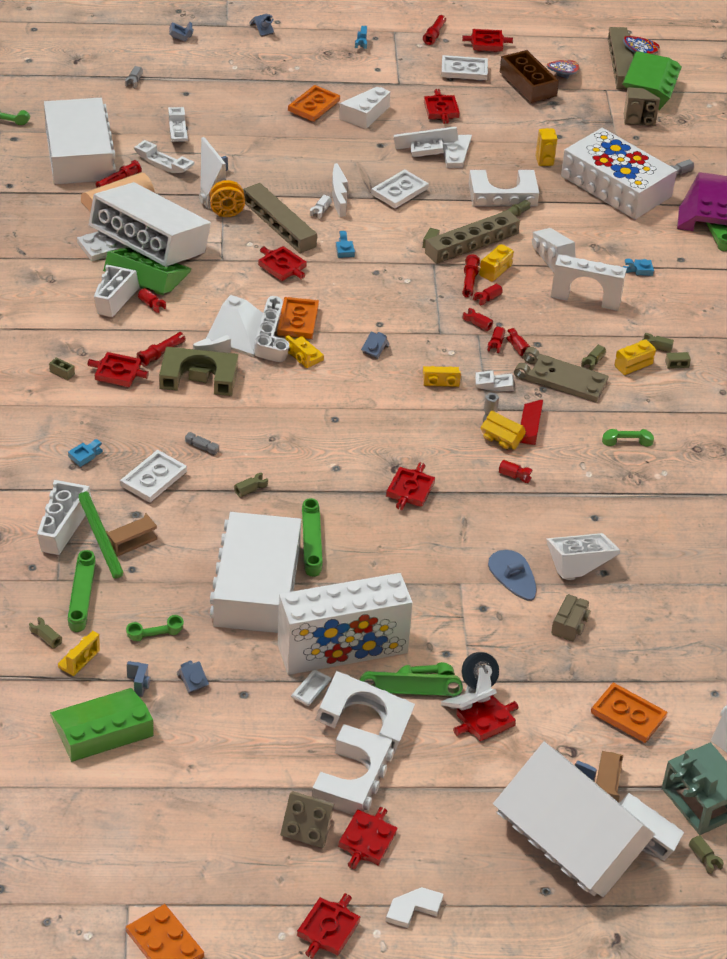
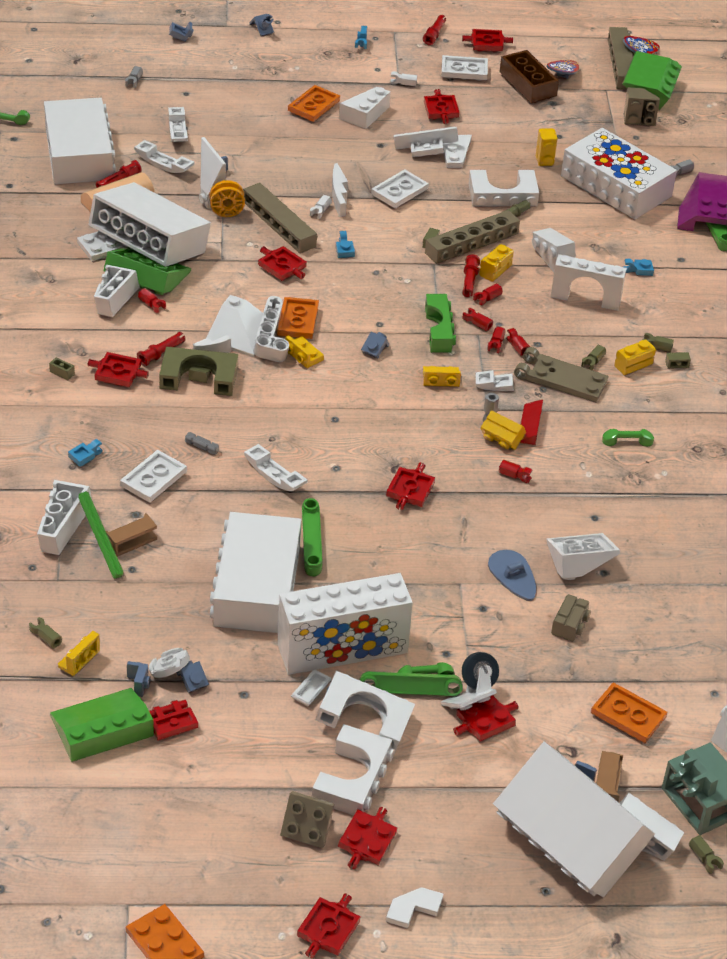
bright green piece [68,550,96,632] -> none
bright green bar [126,615,184,641] -> none
olive bar [234,472,268,497] -> none
none -> white tile [149,648,190,678]
none -> red plate [149,699,198,741]
none -> white slope [244,444,308,491]
none -> white bar [390,71,417,86]
none -> bright green arch [425,294,456,353]

